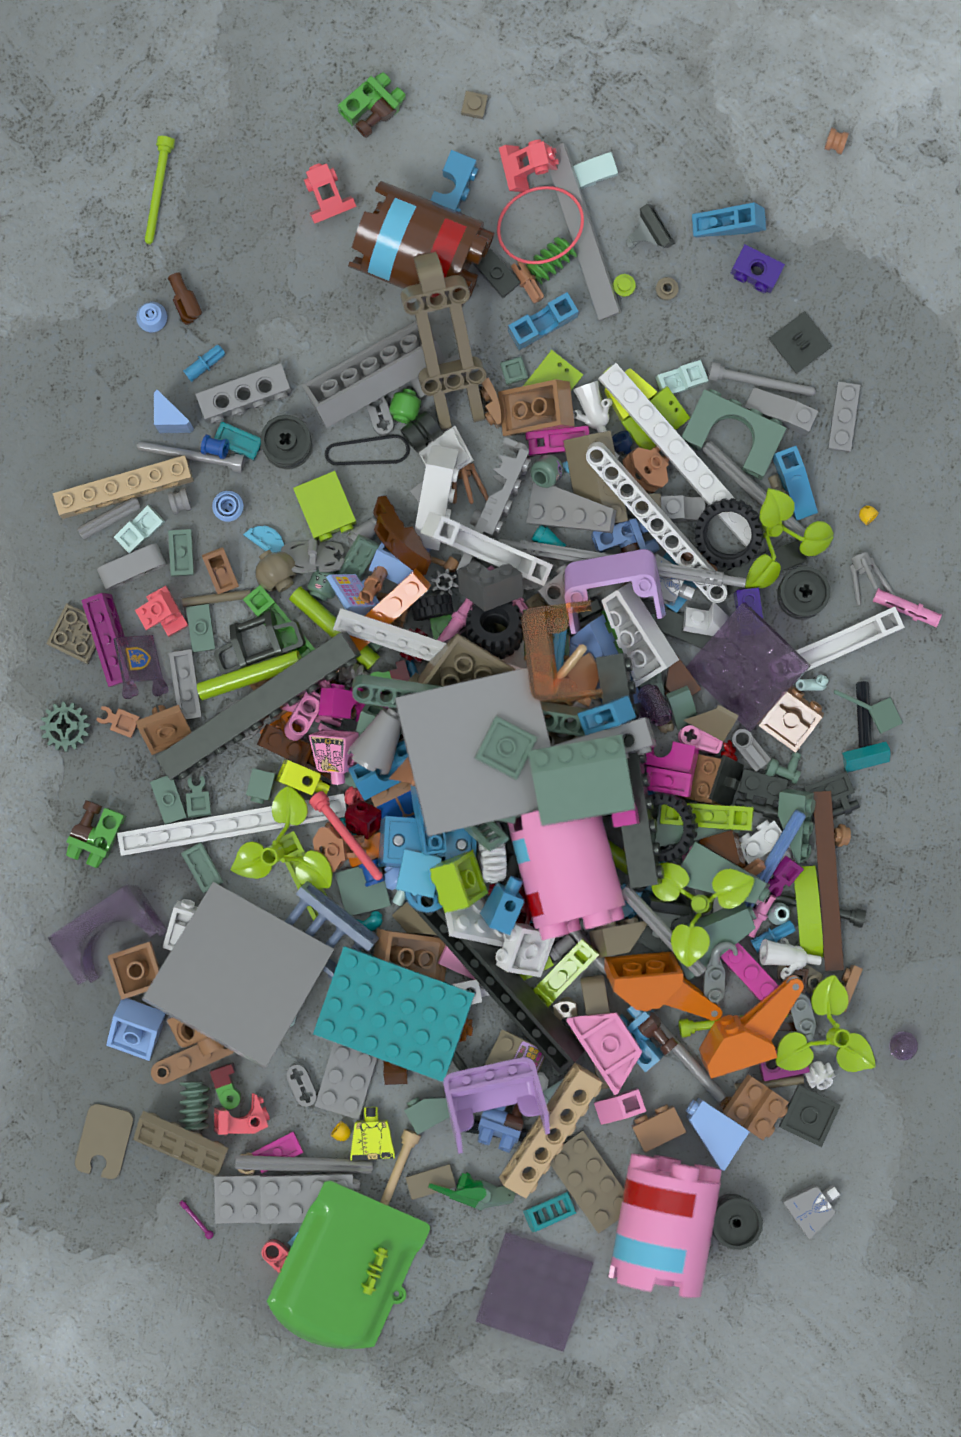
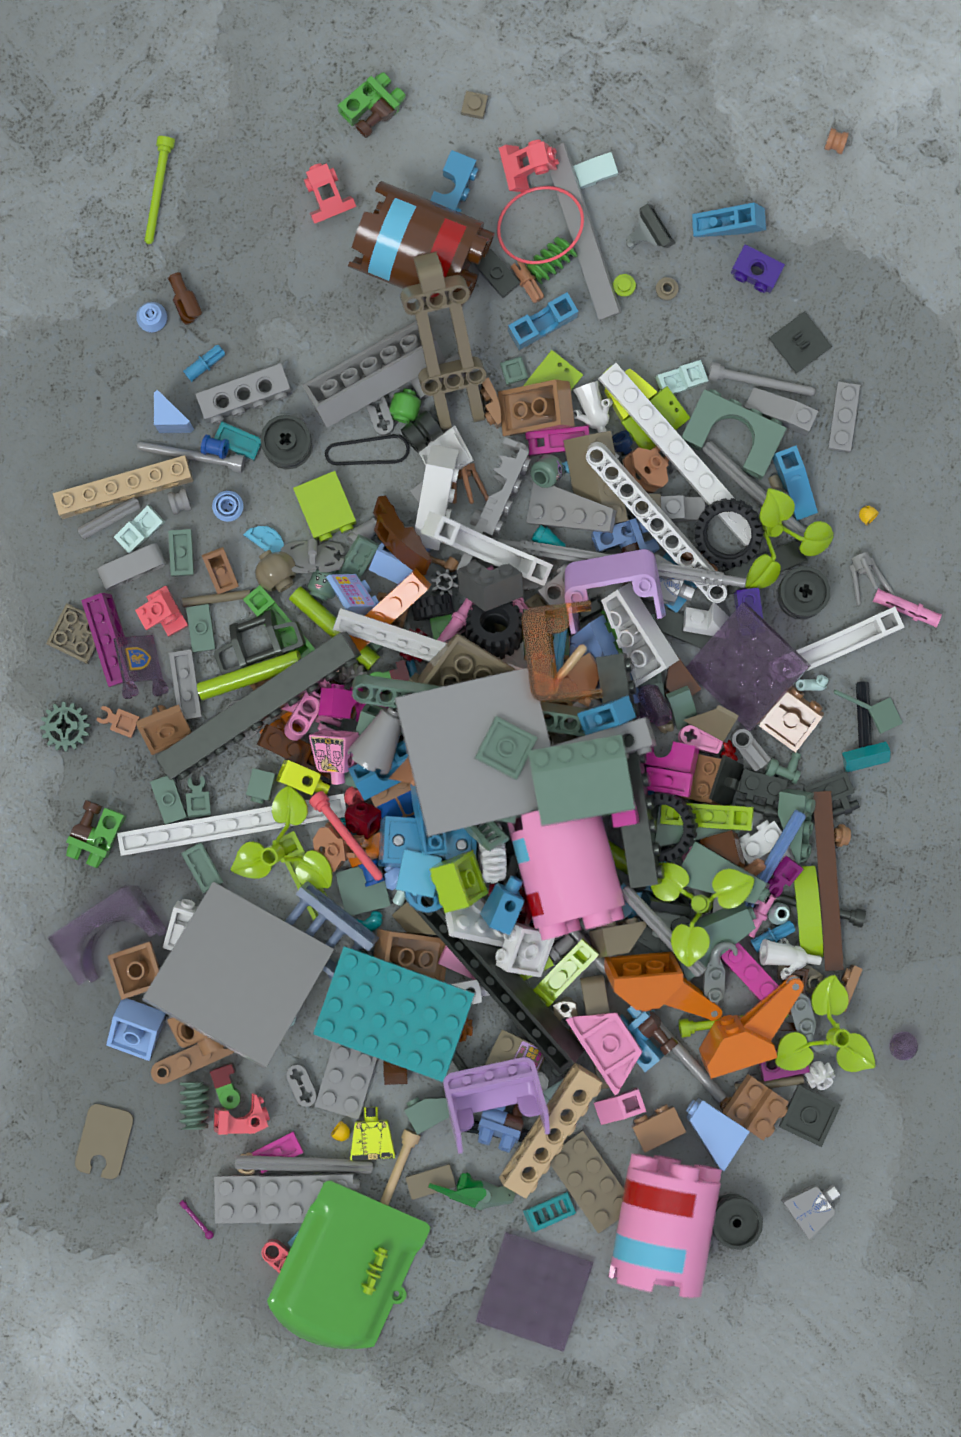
dark tan plate [133,1111,229,1176] -> none
nougat pin [359,566,388,603] -> none

